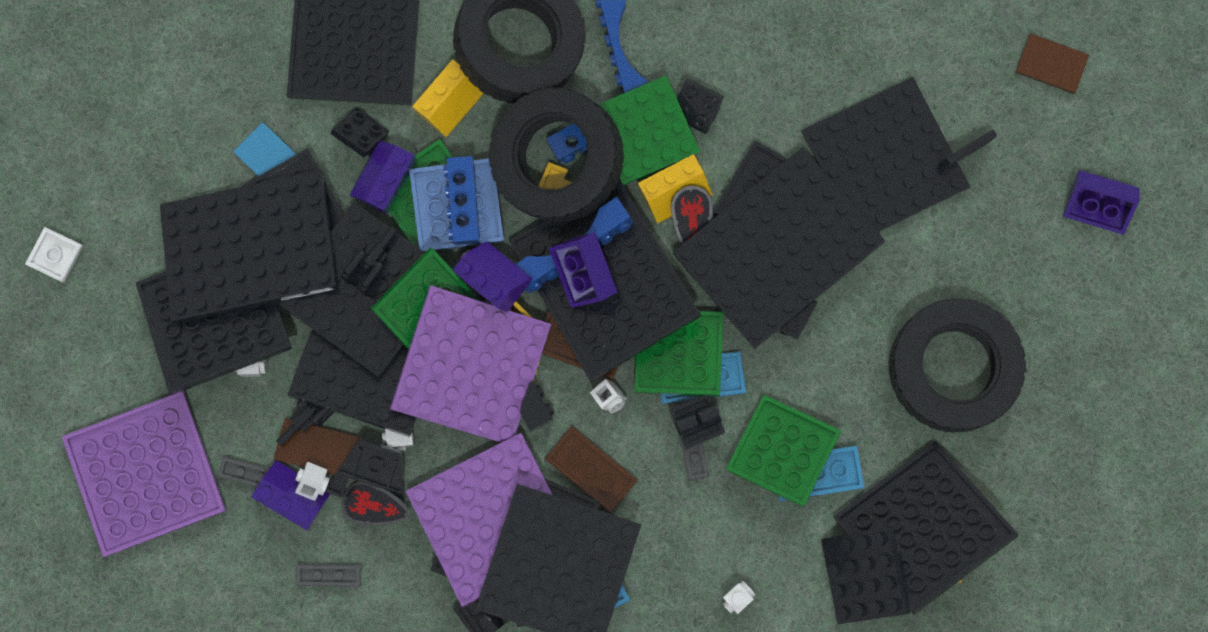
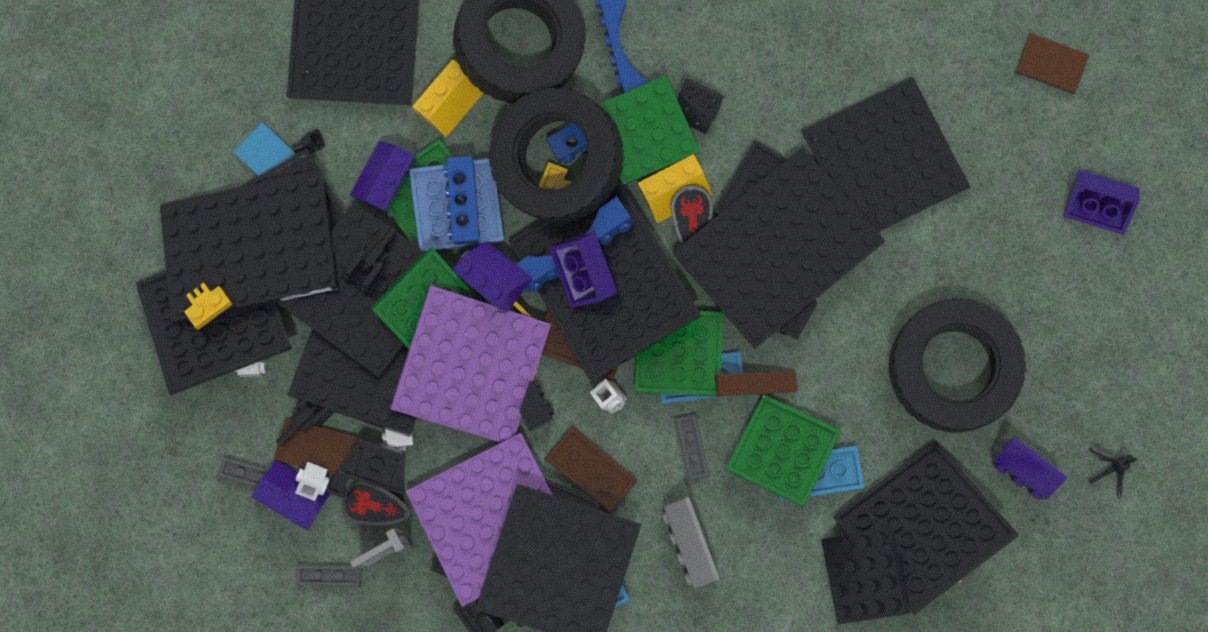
white plate [25,227,83,283] -> none
medium lavender plate [62,391,226,557] -> none
black plate [331,108,389,158] -> none
black plate [669,396,725,450] -> none
white brick [722,581,755,614] -> none
black tile [938,129,997,171] -> none
none -> yellow hinge [184,282,233,330]
none -> black piece [292,129,325,153]
none -> light grey fence [350,528,413,569]
none -> light grey slope [661,497,720,588]
none -> reddish brown tile [715,371,798,397]
none -> dark purple slope [992,438,1067,500]
none -> black plant [1089,447,1137,499]

